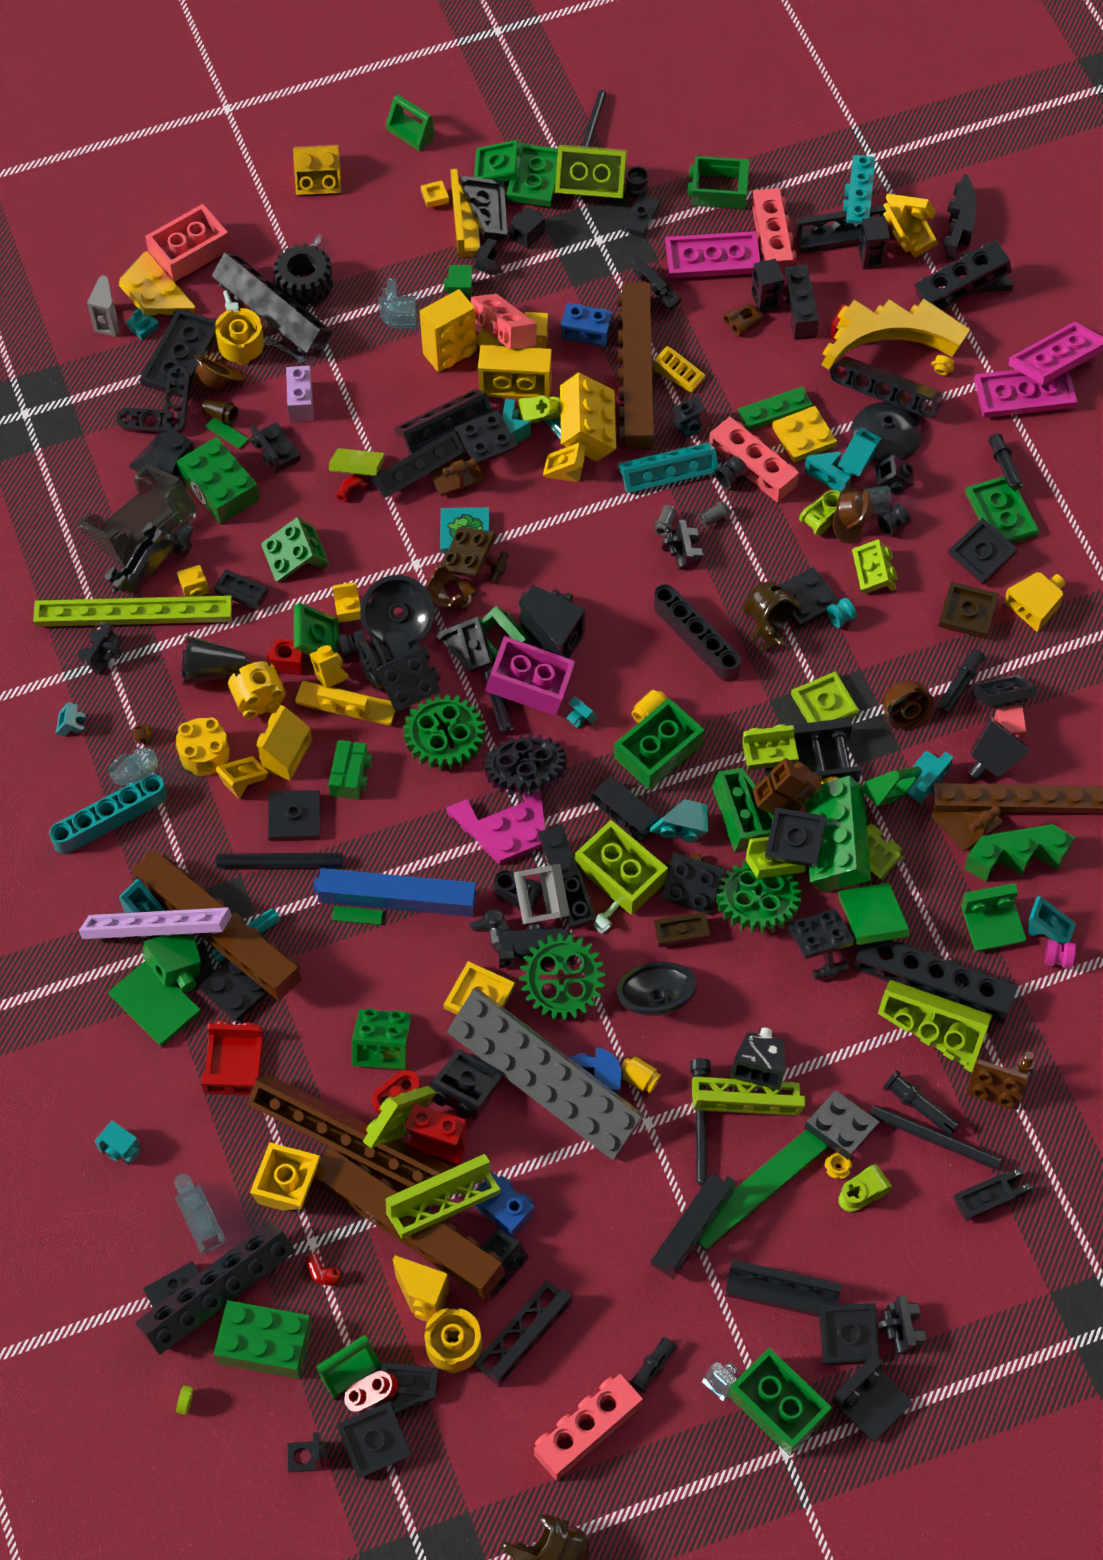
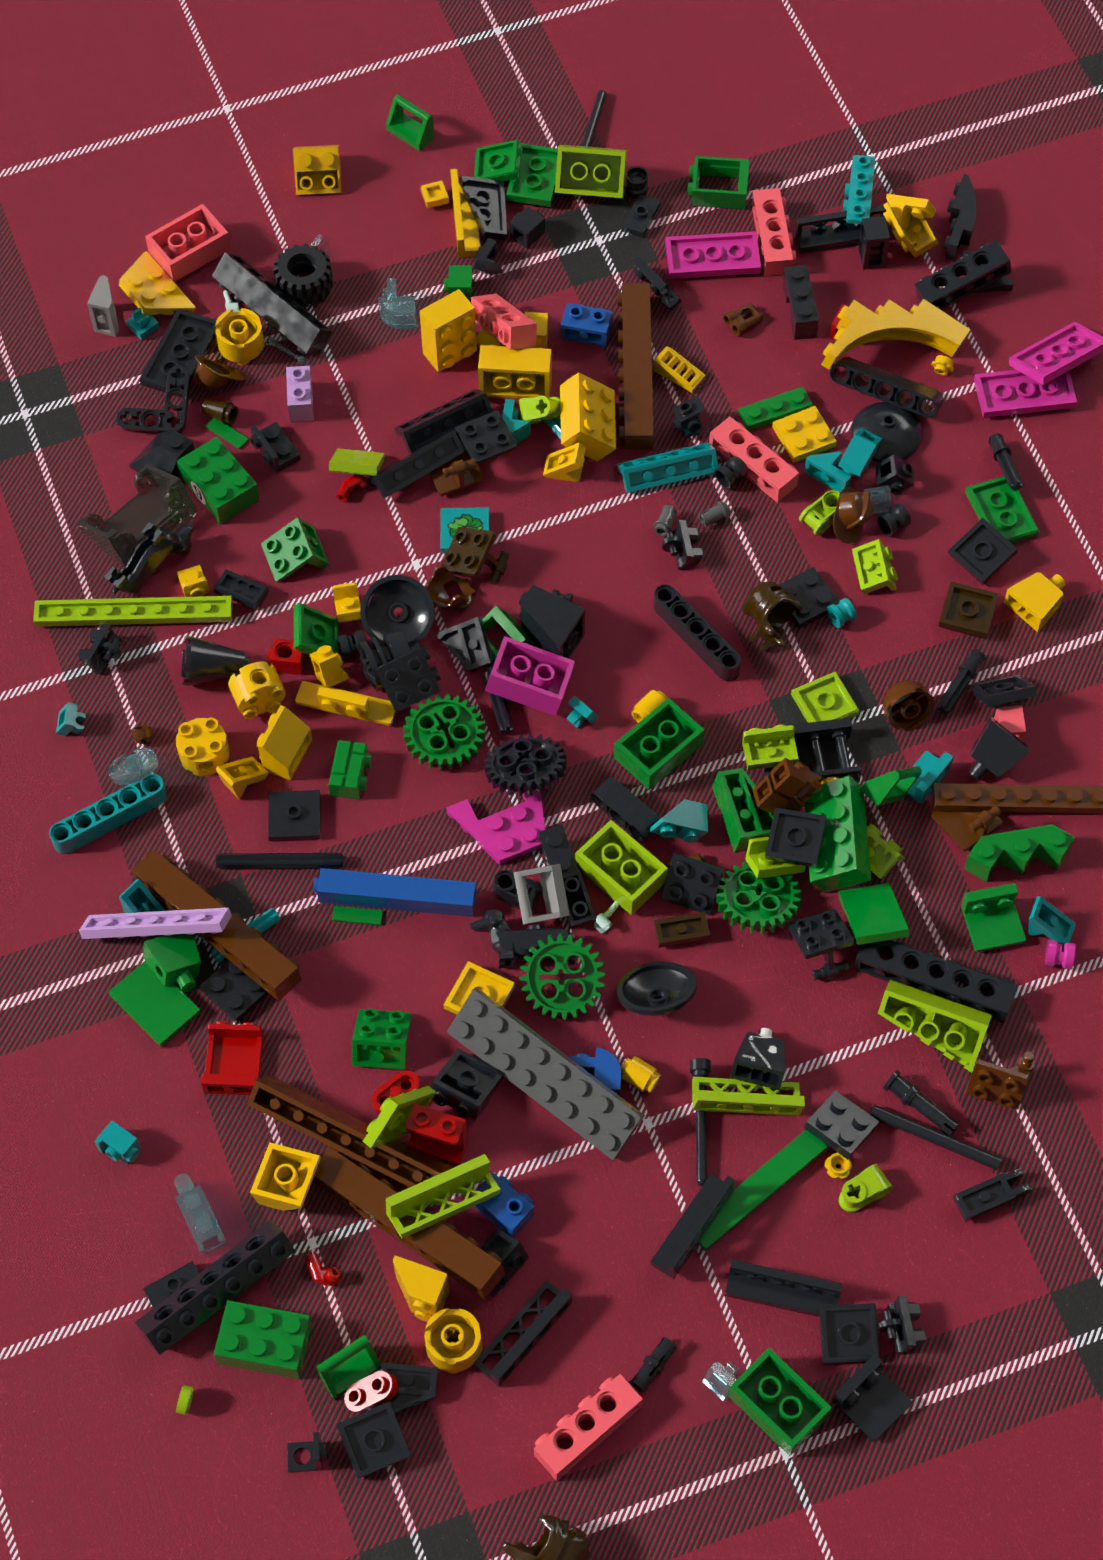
black brick [751,258,784,313] -> none

